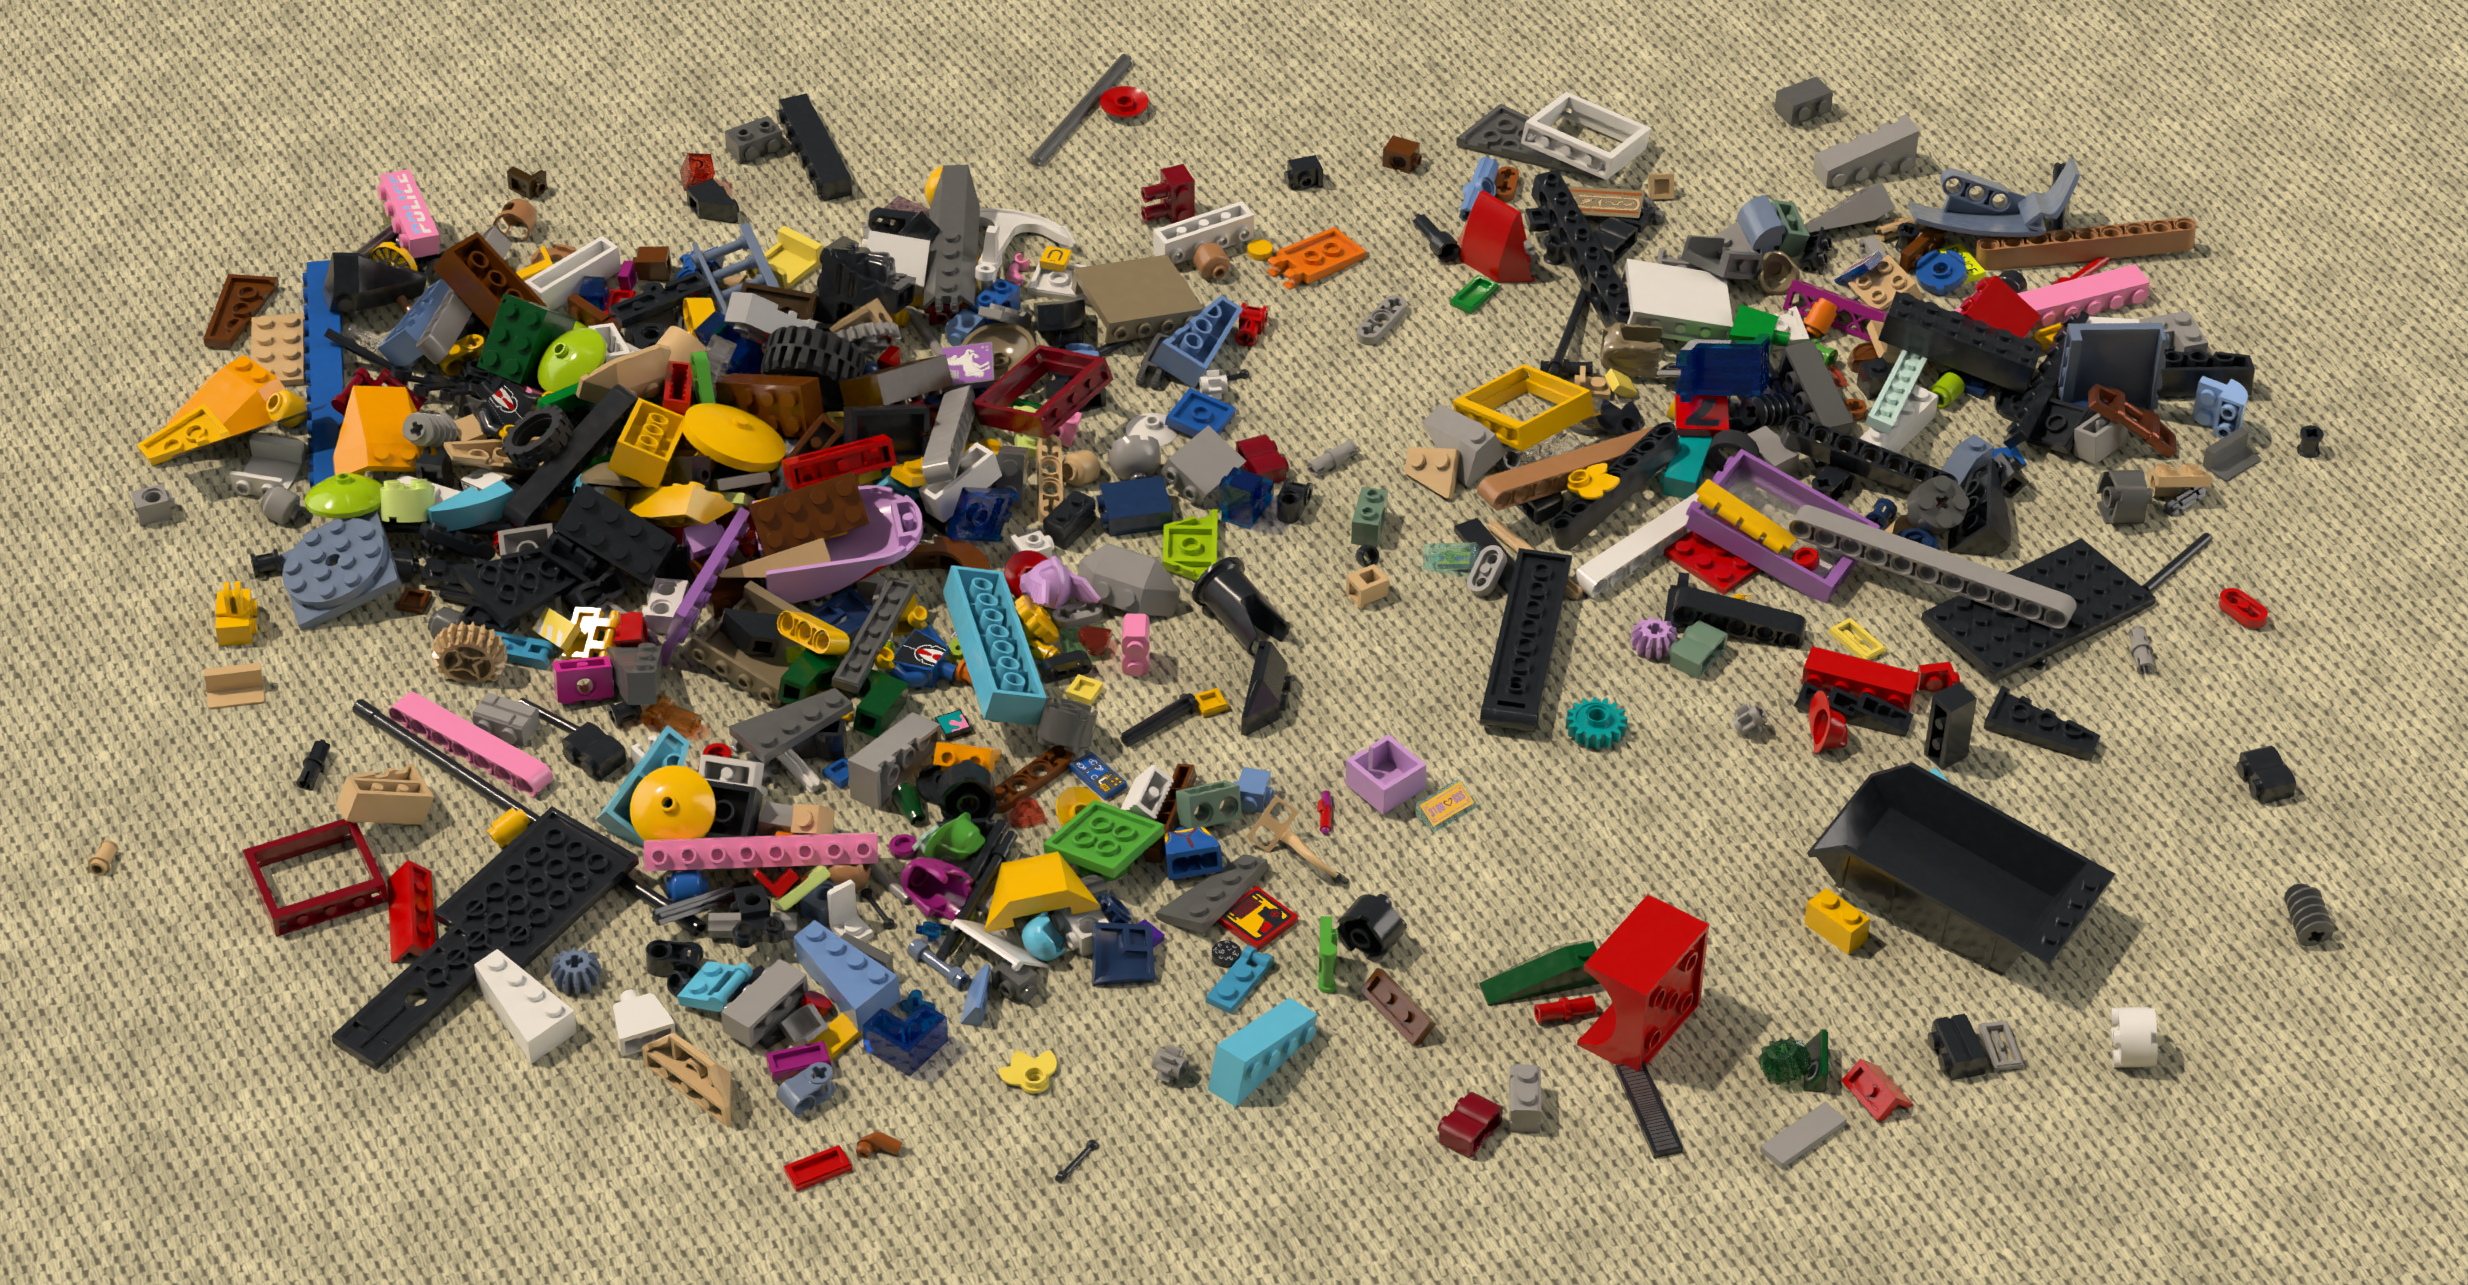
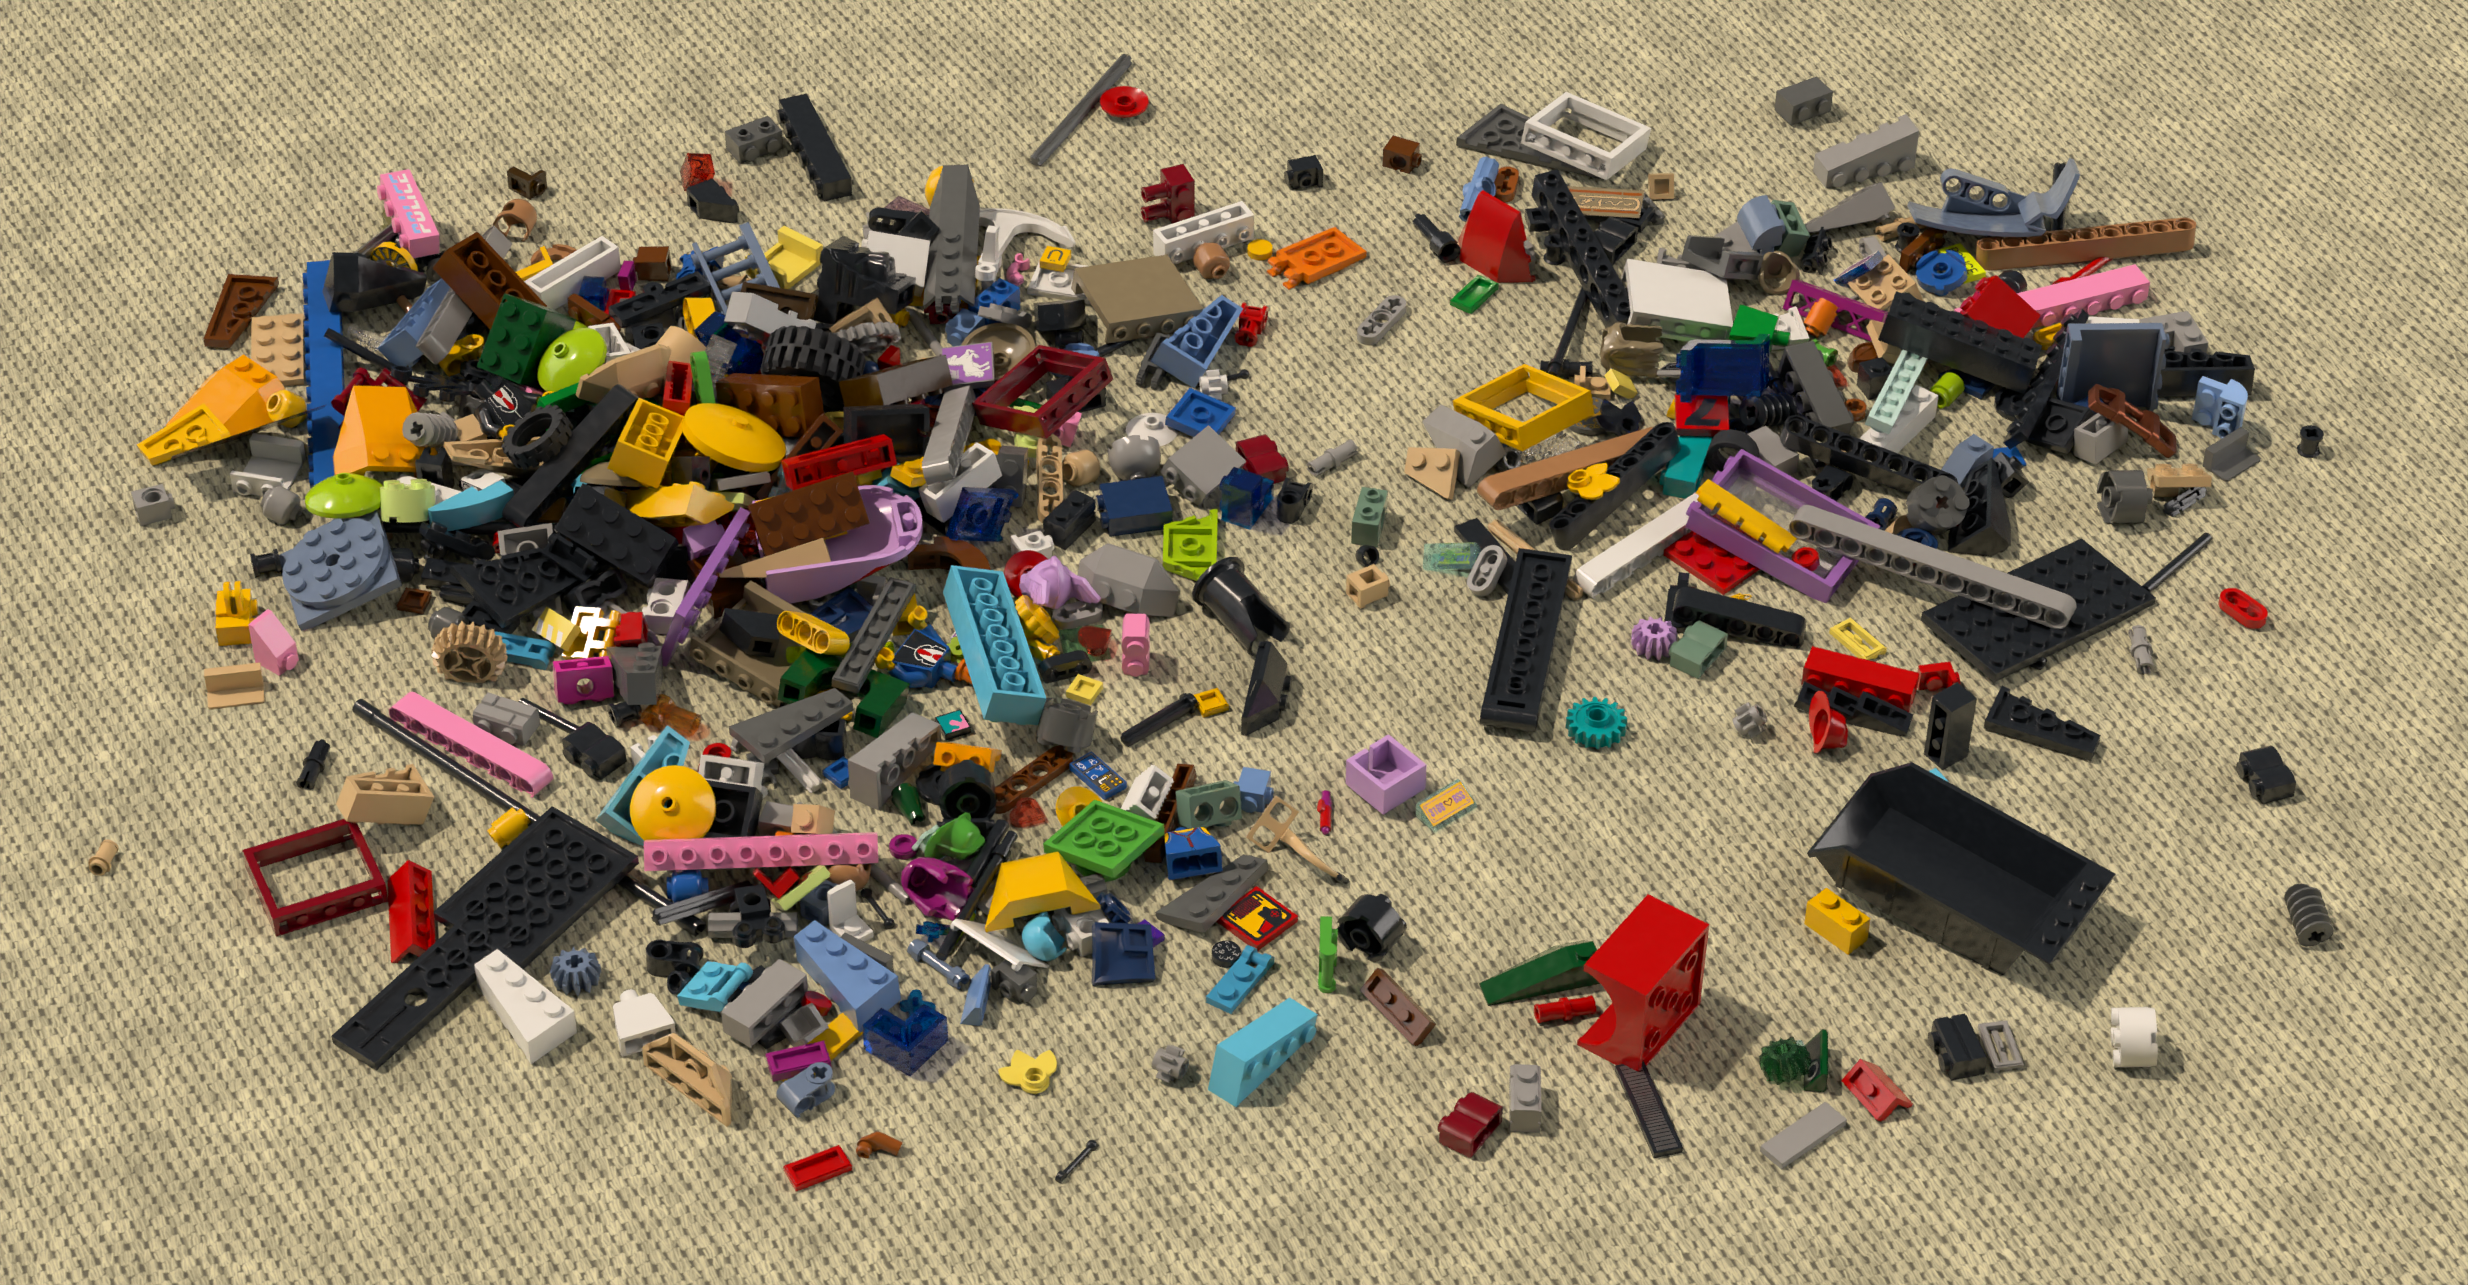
none -> bright pink slope [248,609,299,676]

